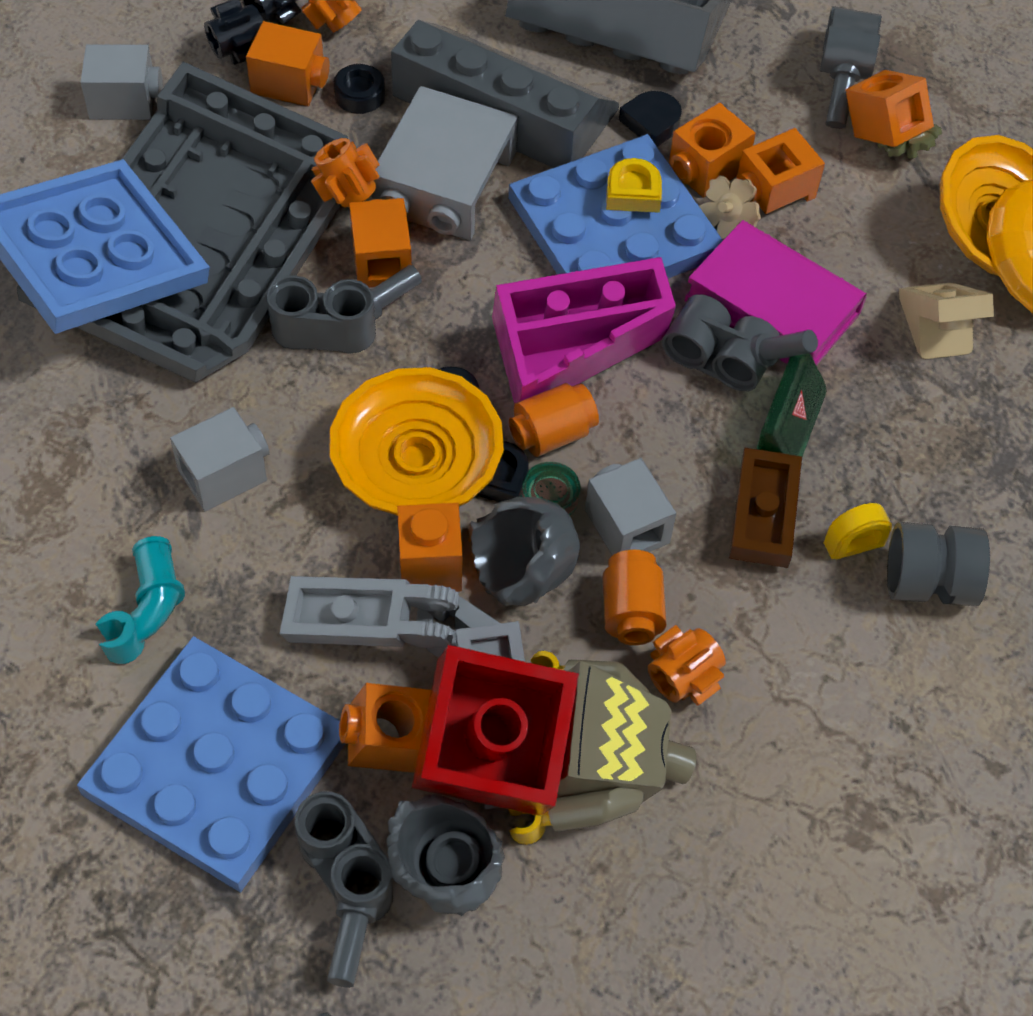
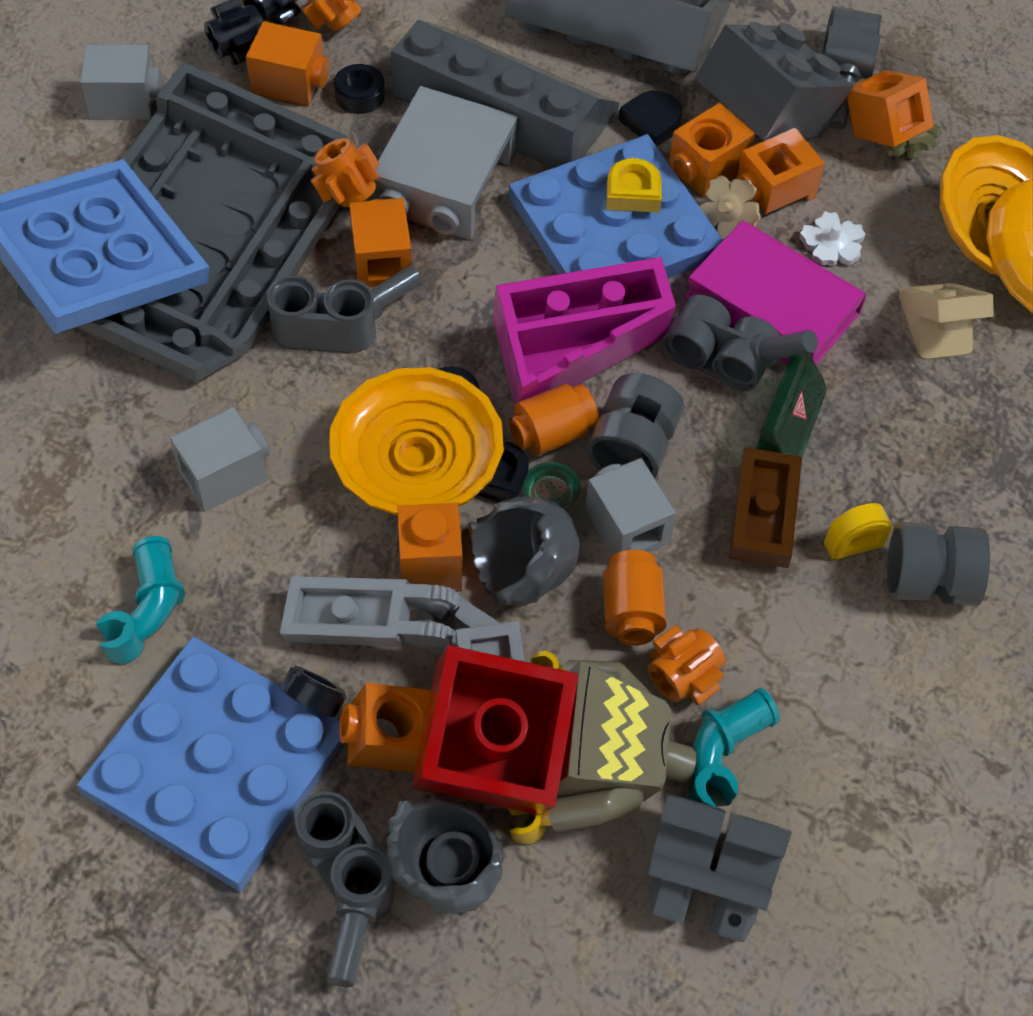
none -> black tile [280,666,347,717]
none -> dark grey wheel [587,373,684,478]
none -> dark grey hips [648,793,792,942]
none -> teal piece [689,687,780,807]
none -> dark grey brick [695,22,854,141]
none -> white plant [799,211,866,266]

